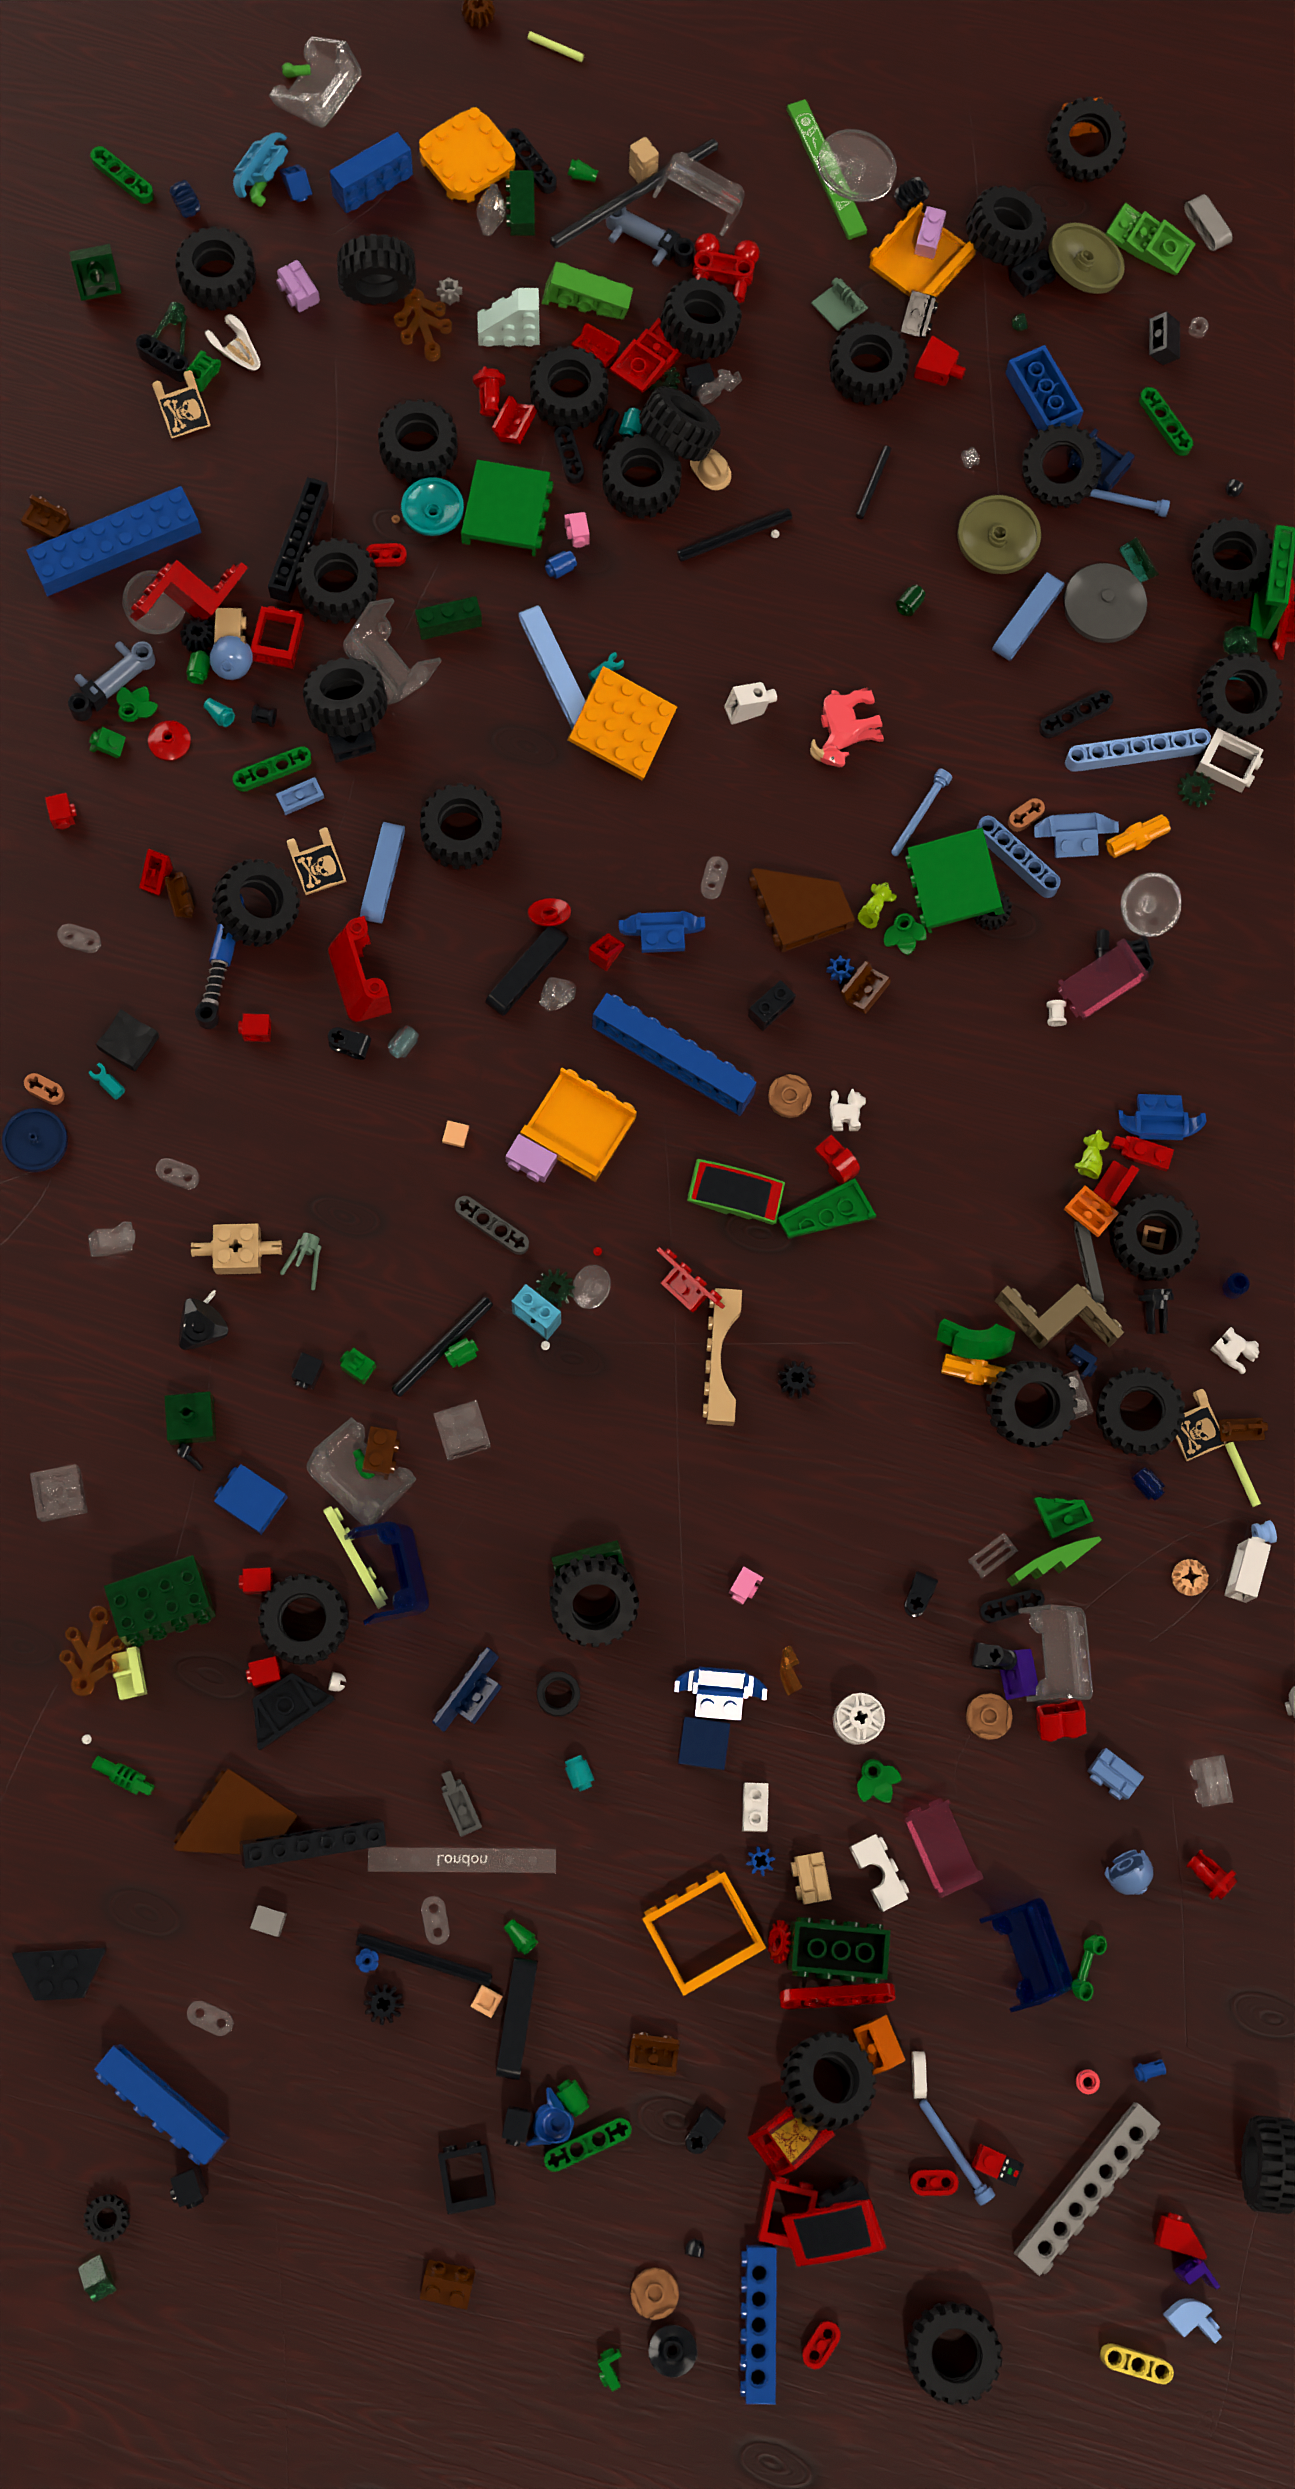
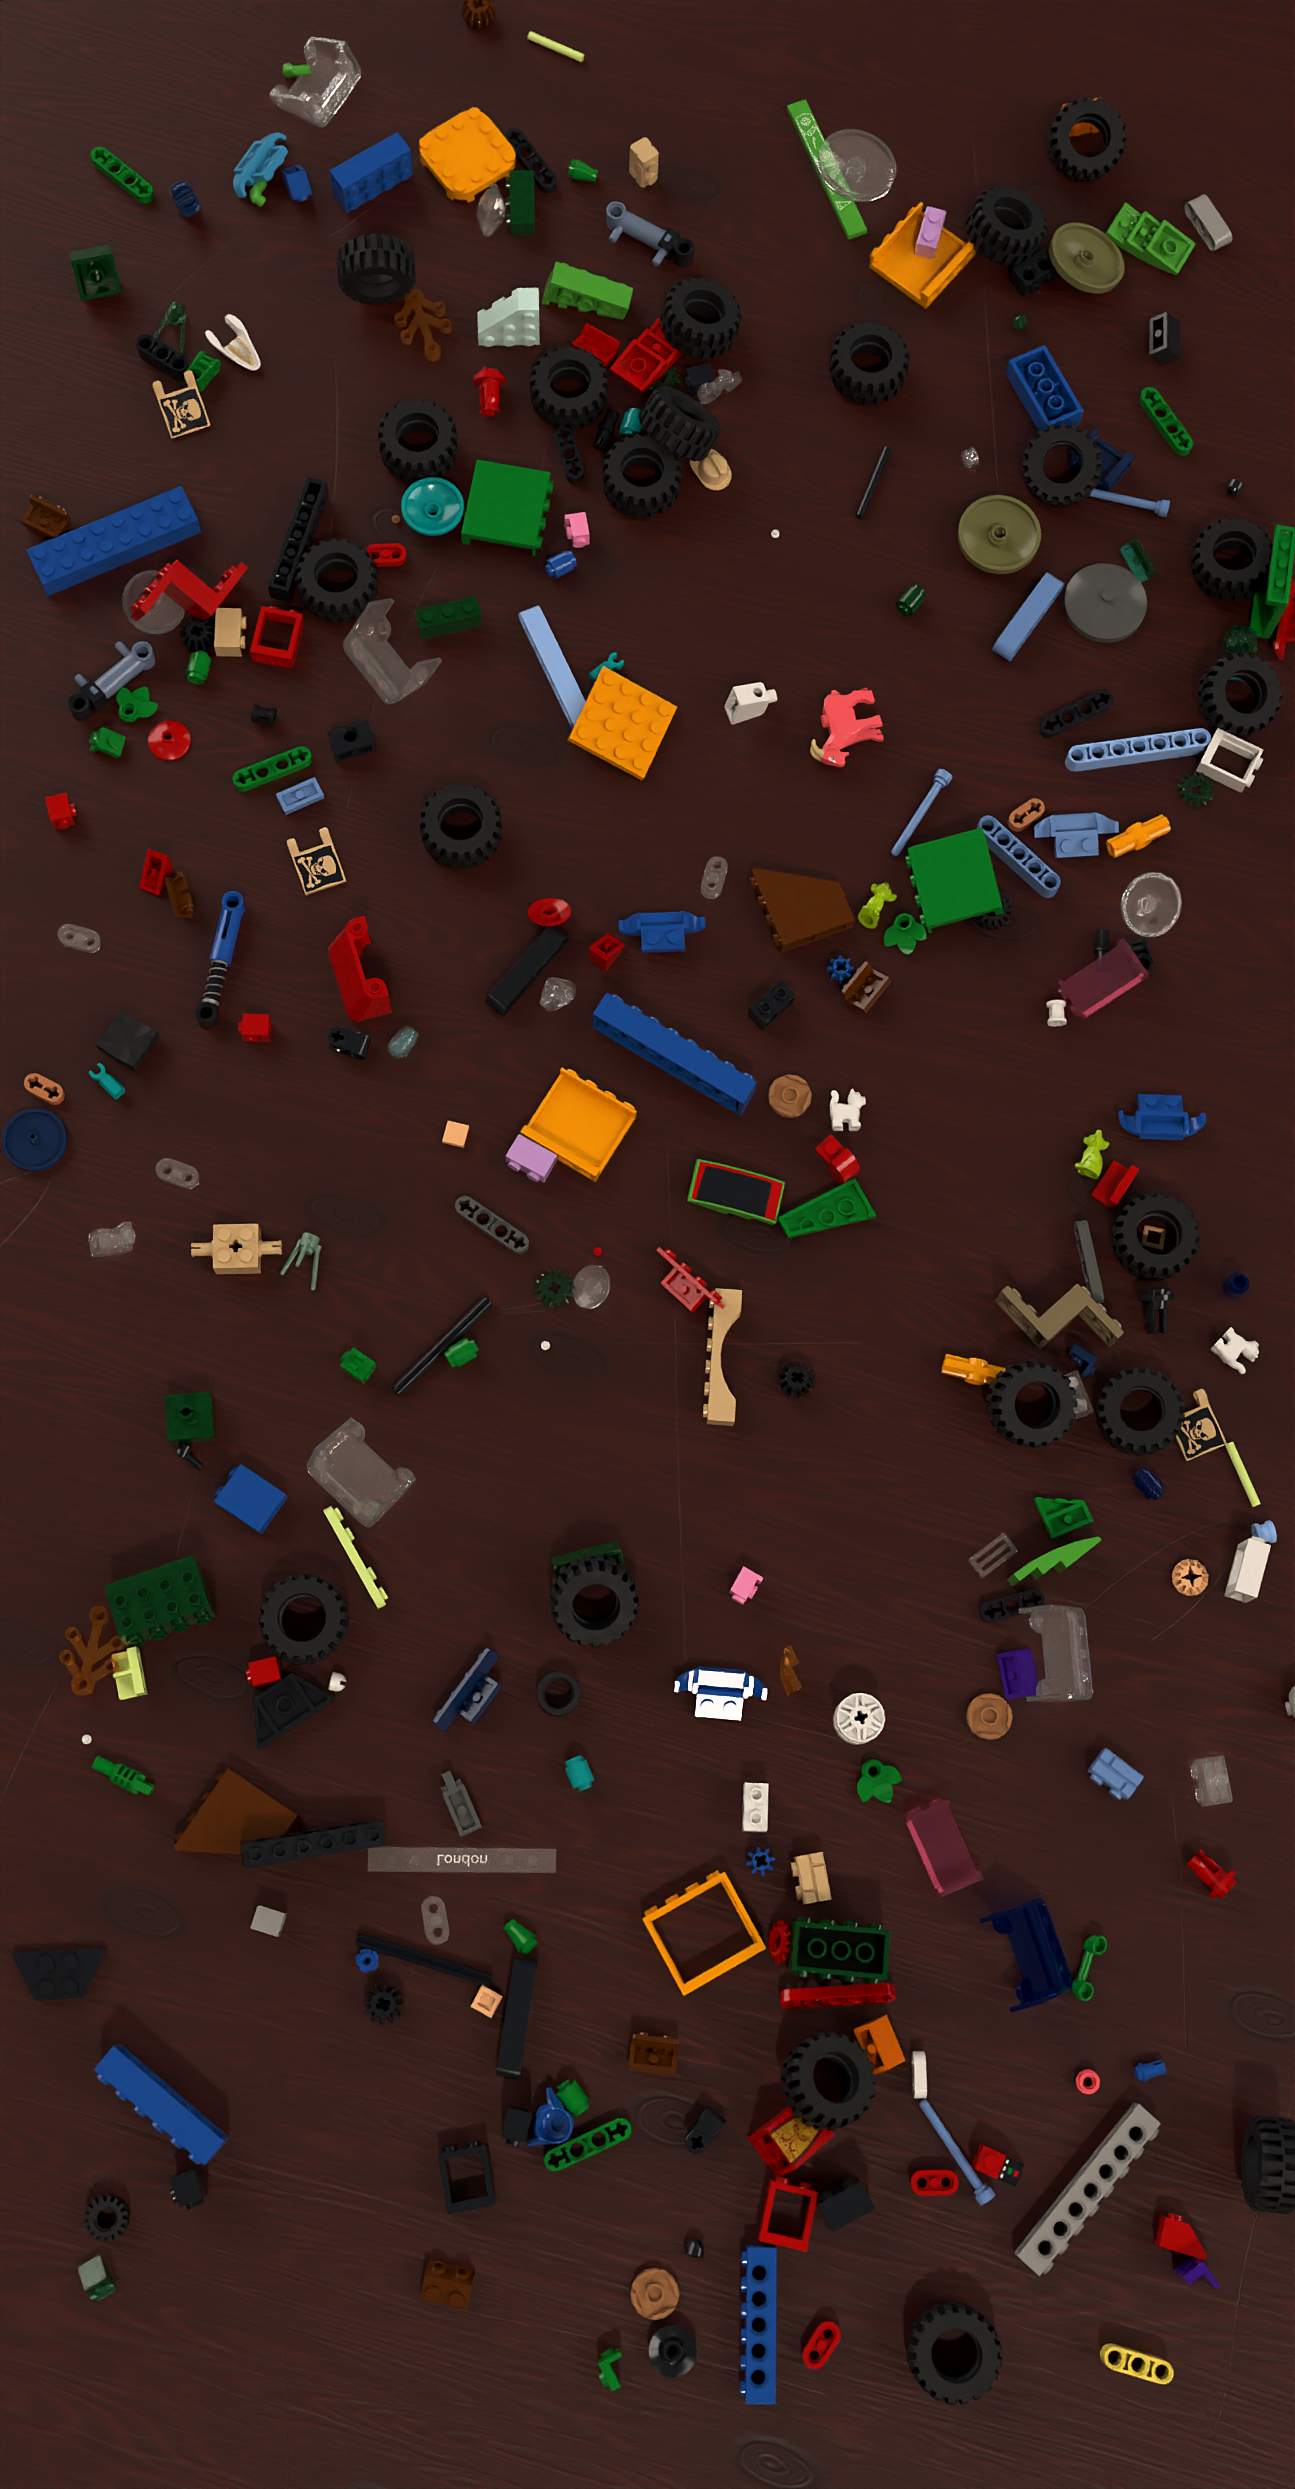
clear brick [30,1464,88,1522] -> none
black tyre [175,227,256,311] -> none
black hat [179,1290,228,1350] -> none
clear plate [187,2001,234,2036] -> none
teal cone [203,698,235,727] -> none
medium blue cylinder [210,635,253,680] -> none
black tyre [212,859,300,947] -> none
red brick [239,1568,273,1595] -> none
lavender brick [276,260,320,312] -> none
black brick [291,1352,325,1390] -> none
black tyre [303,657,388,738] -> none
clear blue windscreen [344,1522,429,1625] -> none
green cylinder [352,1449,375,1479] -> none
medium blue beam [360,822,405,924] -> none
reddish brown bracket [362,1426,400,1480] -> none
clear brick [433,1400,491,1461] -> none
light grey gear [436,277,462,305] -> none
red bracket [492,396,537,444] -> none
medium azure window [512,1284,561,1340] -> none
black axle [550,138,719,249] -> none
clear windscreen [652,153,745,236] -> none
black axle [677,508,792,561] -> none
dark blue tile [678,1717,730,1770] -> none
red piece [692,233,760,303] -> none
slope [782,2199,886,2266] -> none
sand green hinge [811,278,868,331] -> none
white arch [849,1834,909,1912] -> none
black gear [894,177,930,211] -> none
bracket [900,290,939,338] -> none
black piece [904,1571,938,1618] -> none
red torso [914,336,966,386] -> none
green arch [937,1318,1015,1360] -> none
black piece [972,1643,1017,1670] -> none
red brick [1036,1700,1087,1742] -> none
orange slope [1064,1185,1119,1237] -> none
medium blue cylinder [1105,1850,1153,1895] -> none
red hinge [1111,1136,1174,1171] -> none
light blue brick [1163,2298,1222,2343] -> none
clear bush [1188,317,1209,338] -> none
reddish brown hinge [1218,1418,1268,1442] -> none

